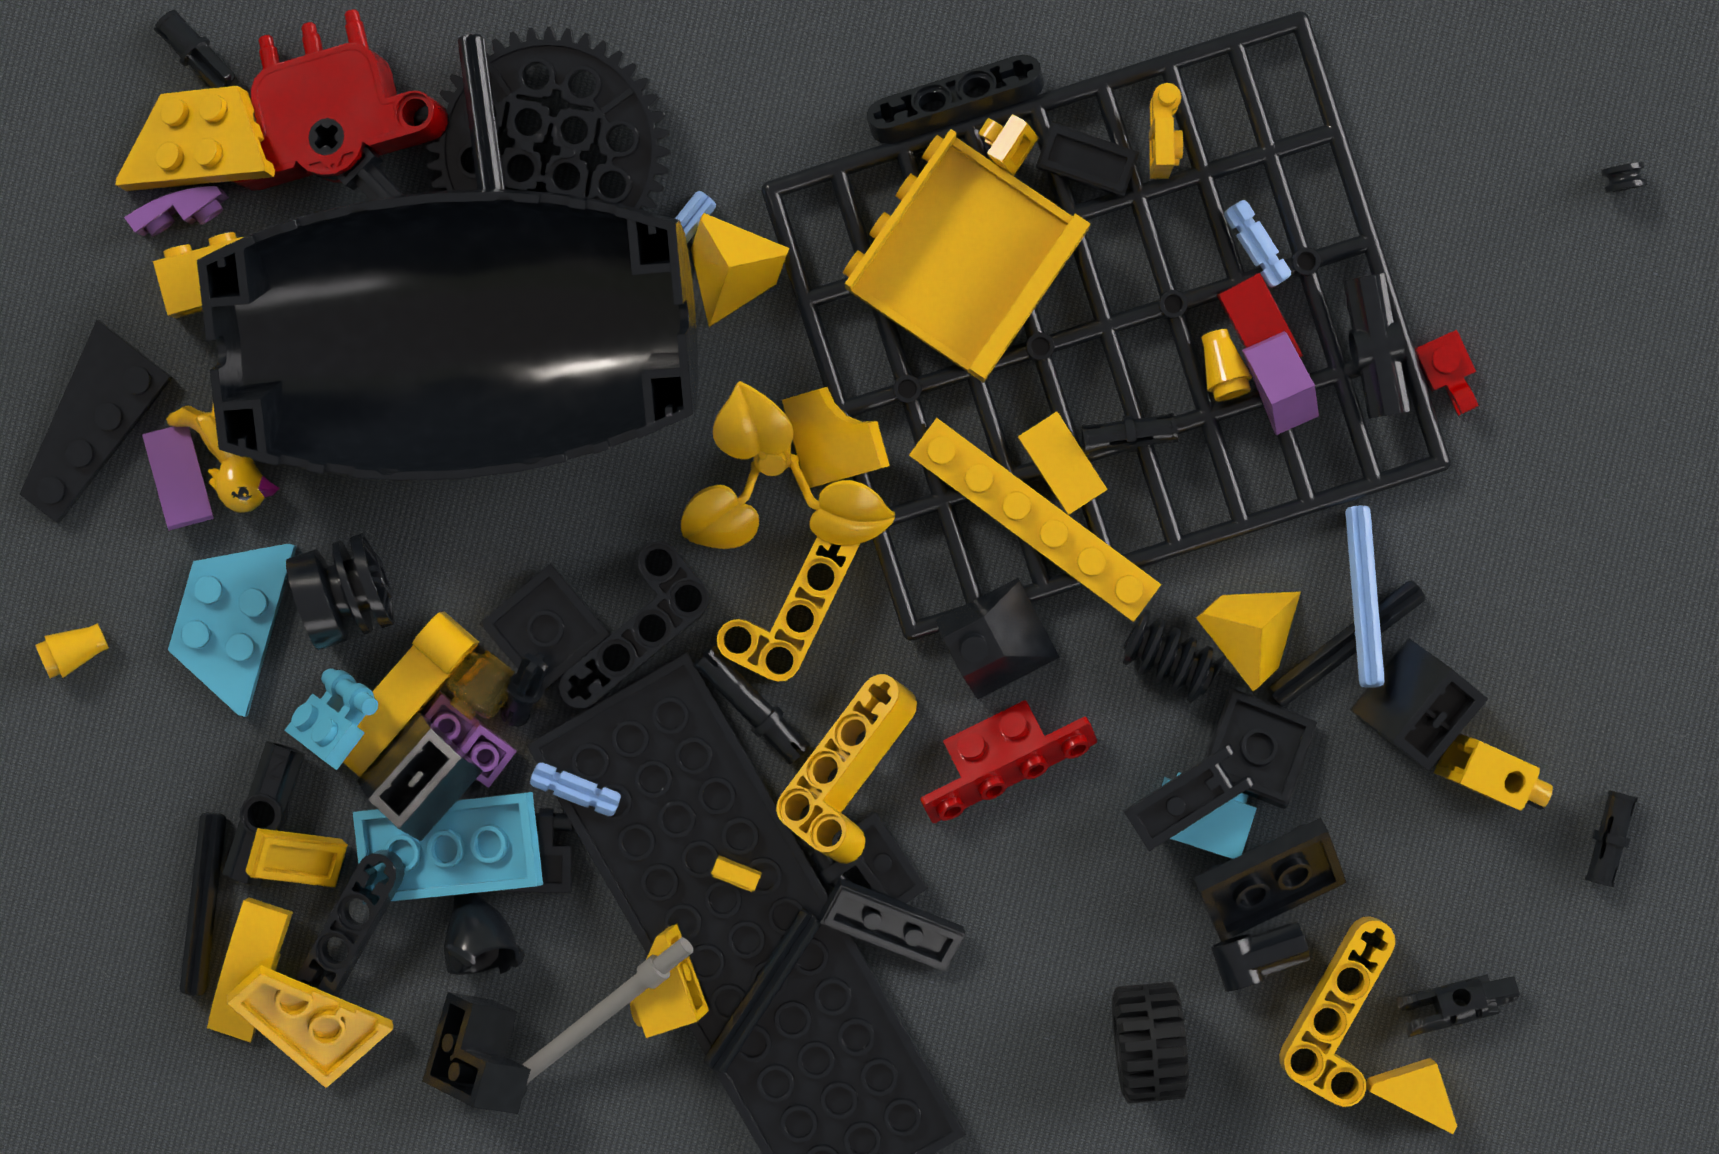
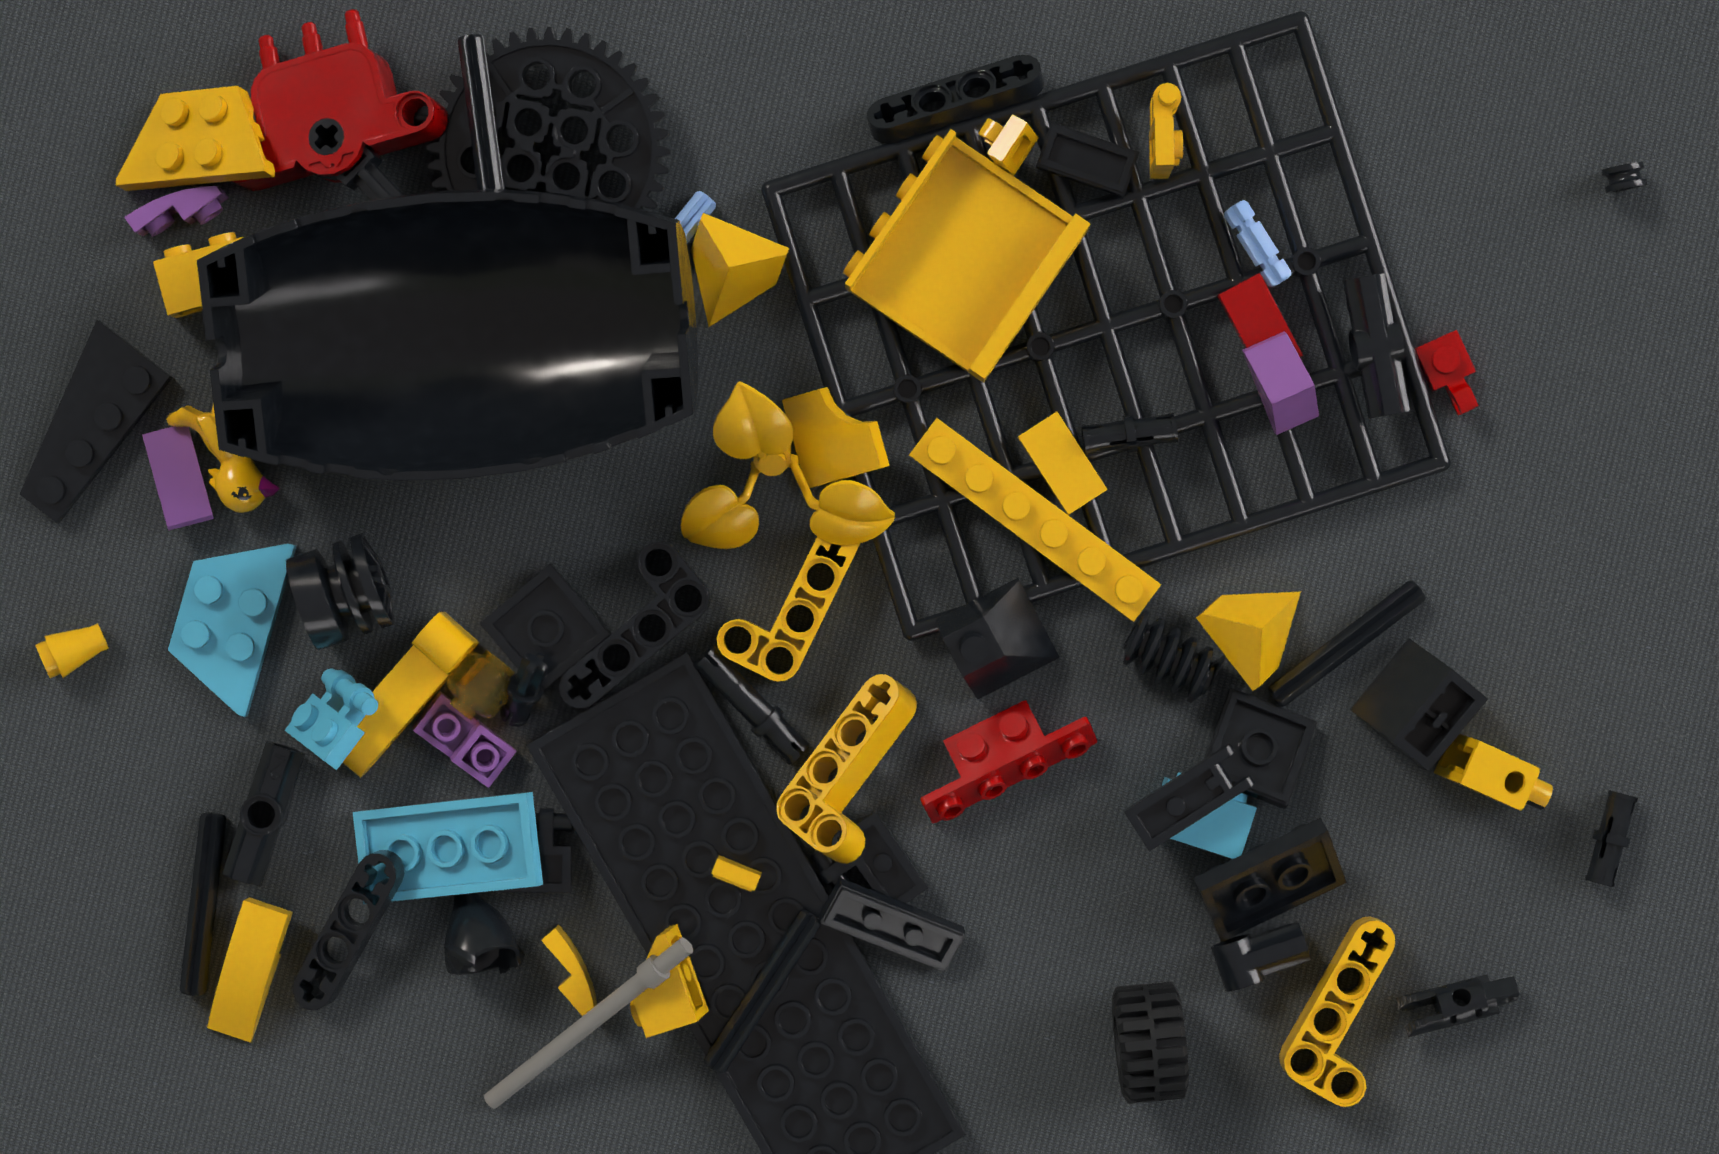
black axle [154,9,235,88] -> none
yellow wing [227,965,393,1088] -> none
yellow tile [245,828,348,887] -> none
black slope [357,711,483,841] -> none
black brick [422,992,531,1114] -> none
light blue axle [530,762,621,816] -> none
yellow cone [1201,329,1252,401] -> none
light blue axle [1345,505,1385,688] -> none
yellow slope [1366,1058,1457,1134] -> none
none -> yellow slope [541,924,597,1016]

